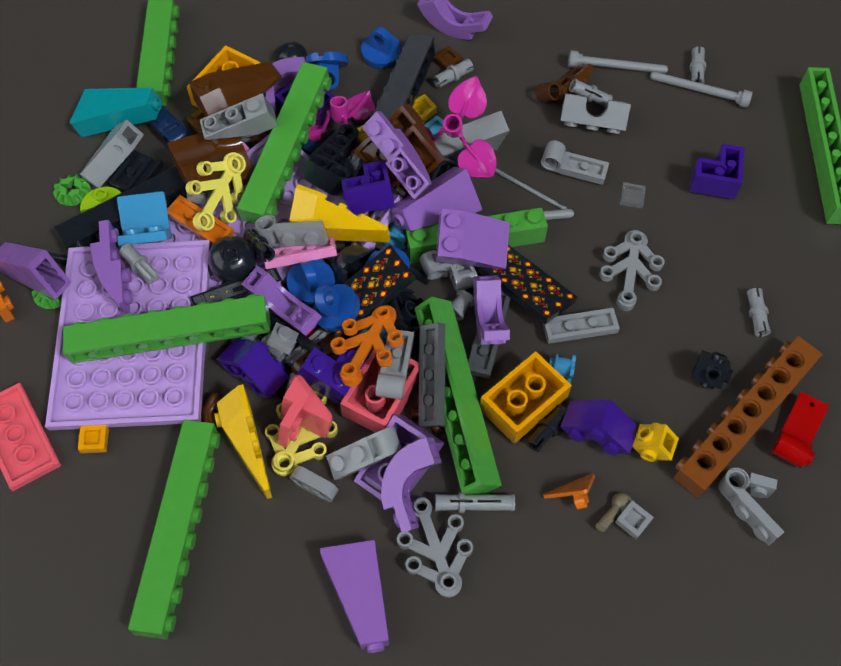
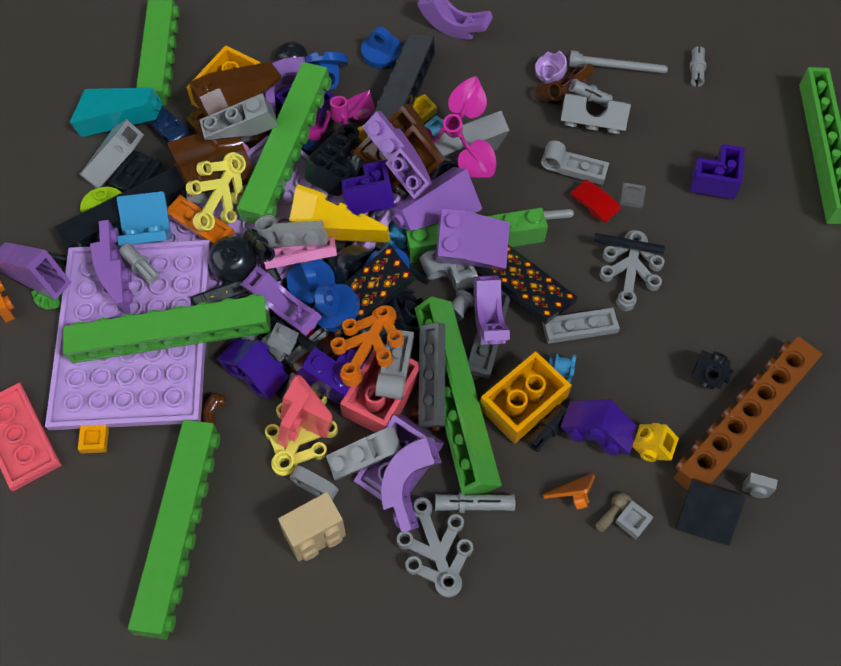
bright green gear [53,174,91,206] -> none
yellow wedge [214,384,272,499] -> none
medium lavender slope [320,540,389,653] -> none
light grey pin [432,59,474,88] -> none
reddish brown tile [433,46,463,71] -> none
light grey piece [495,168,567,210] -> none
light grey piece [650,72,753,108] -> none
light grey plate [719,468,784,546] -> none
light grey pin [747,288,771,337] -> none
red door [771,391,829,468] -> none
none -> tan brick [278,492,346,562]
none -> lavender hair [535,51,567,82]
none -> red slope [570,179,621,223]
none -> black bar [593,233,665,255]
none -> black tile [676,478,746,546]

